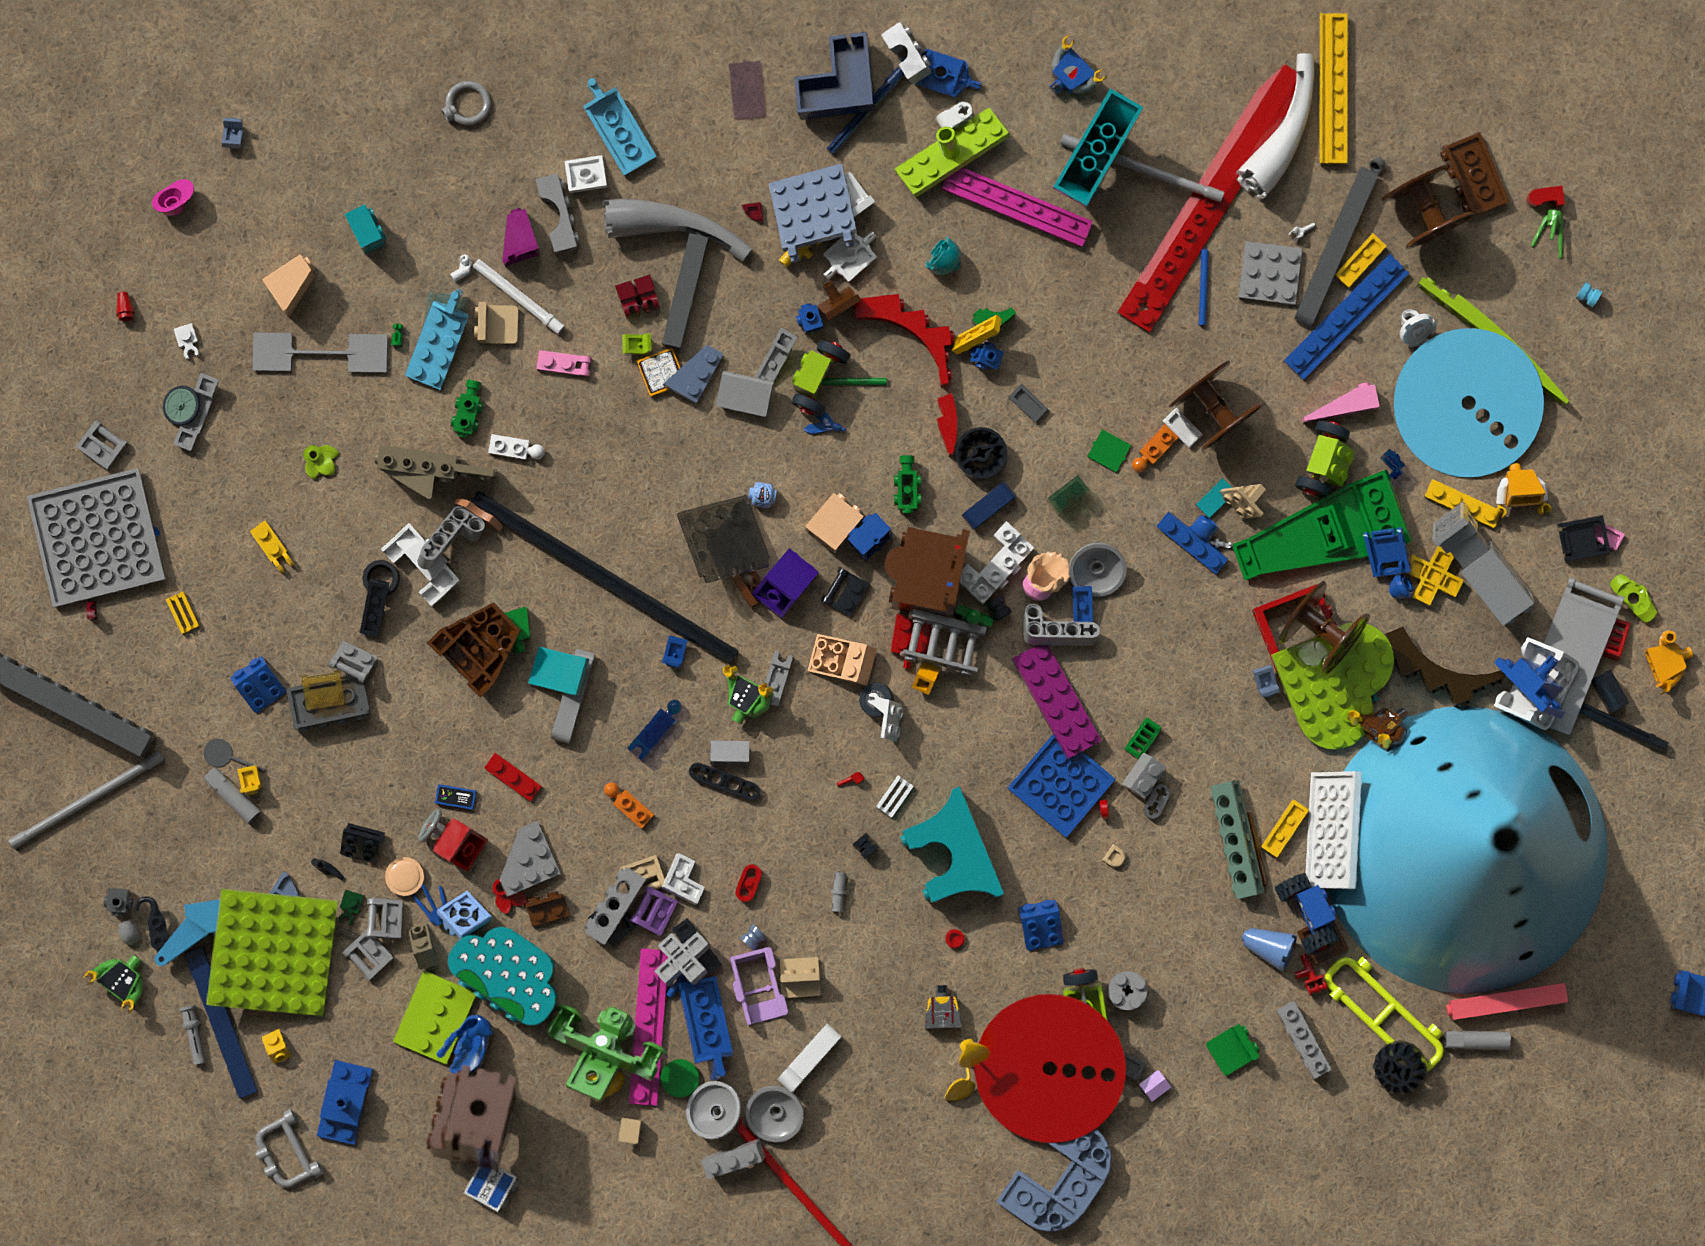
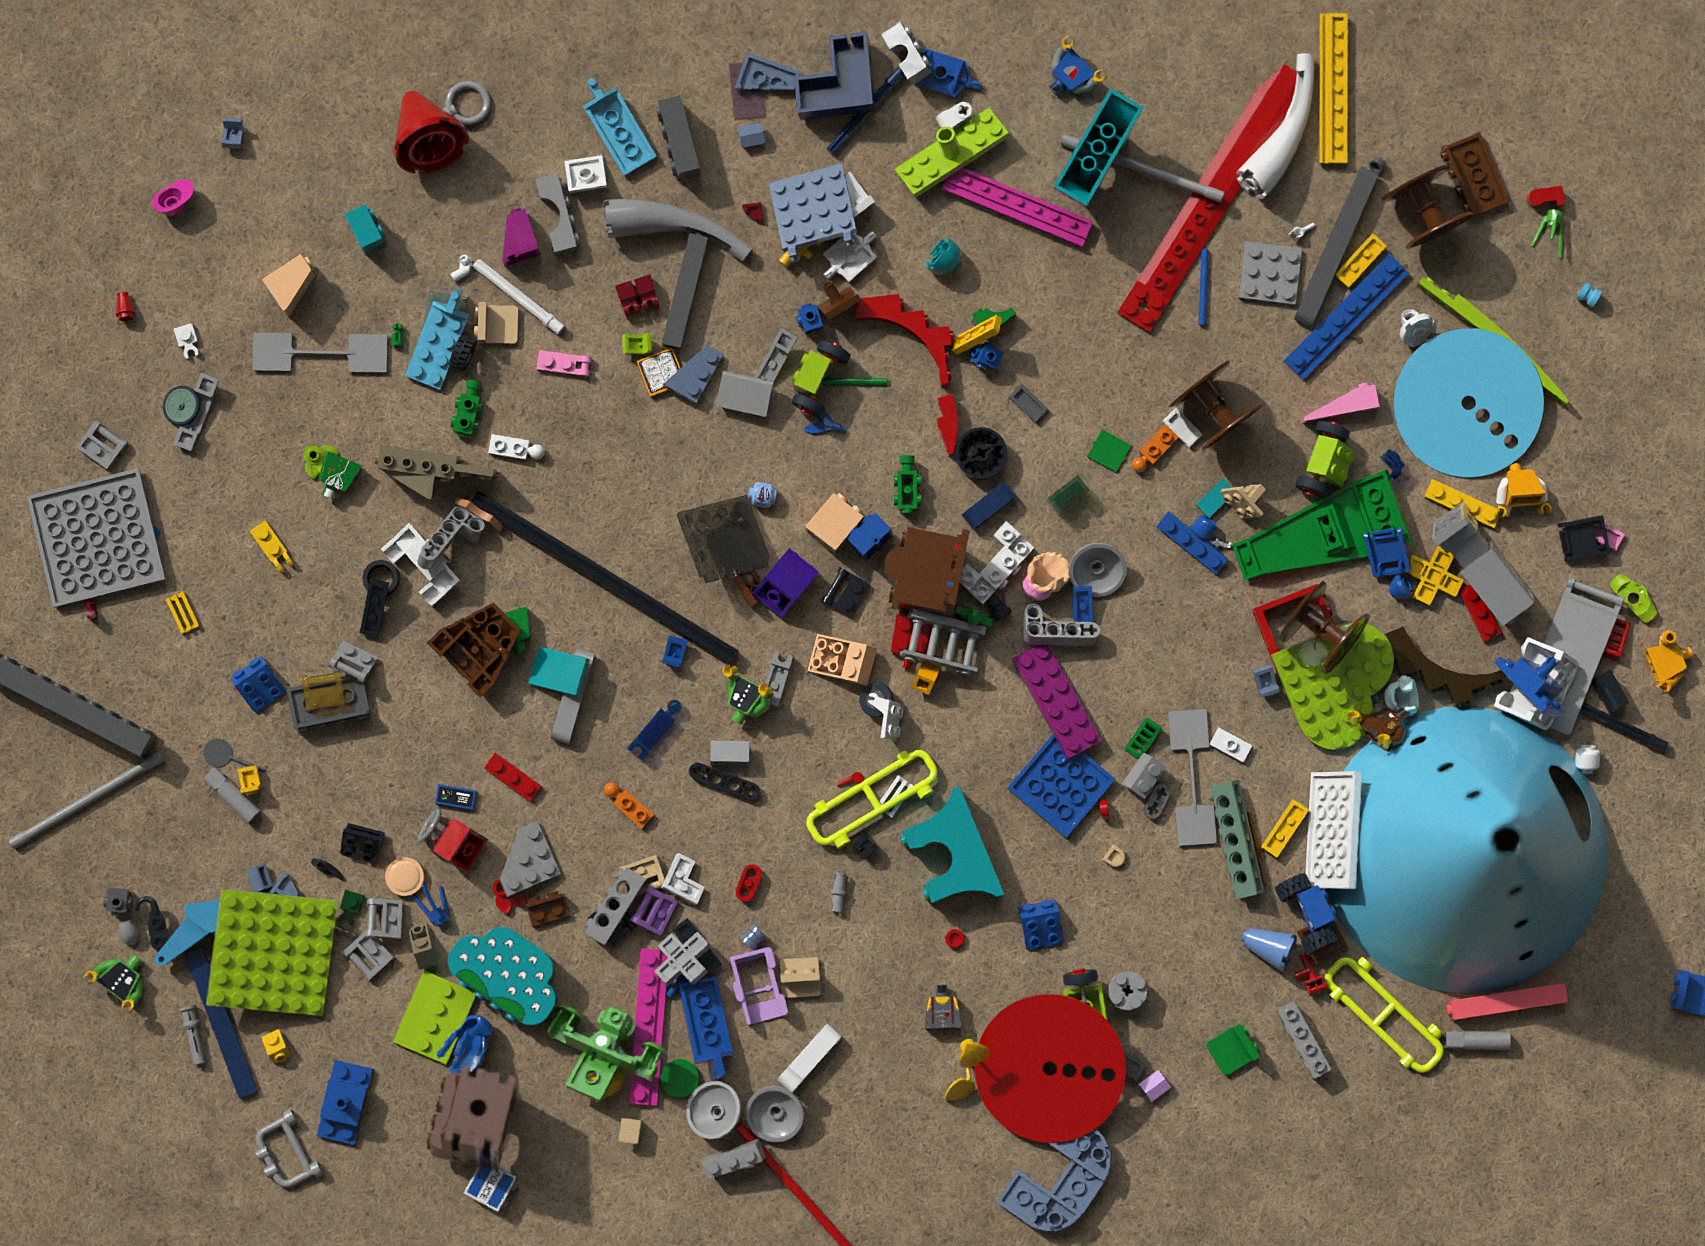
light blue piece [437,891,492,939] -> none
black gear [1373,1041,1427,1095] -> none
none -> sand blue piece [247,864,273,892]
none -> green torso [318,451,362,499]
none -> red cone [393,91,469,174]
none -> black tyre [449,334,477,371]
none -> dark grey brick [656,95,701,181]
none -> sand blue wing [734,53,801,91]
none -> sand blue piece [738,123,766,148]
none -> neon yellow bar [806,750,938,849]
none -> light grey hinge [1168,709,1217,846]
none -> white plate [1209,727,1252,763]
none -> light aqua helmet [1384,675,1419,716]
none -> red plate [1458,585,1501,642]
none -> white head [1575,745,1601,774]

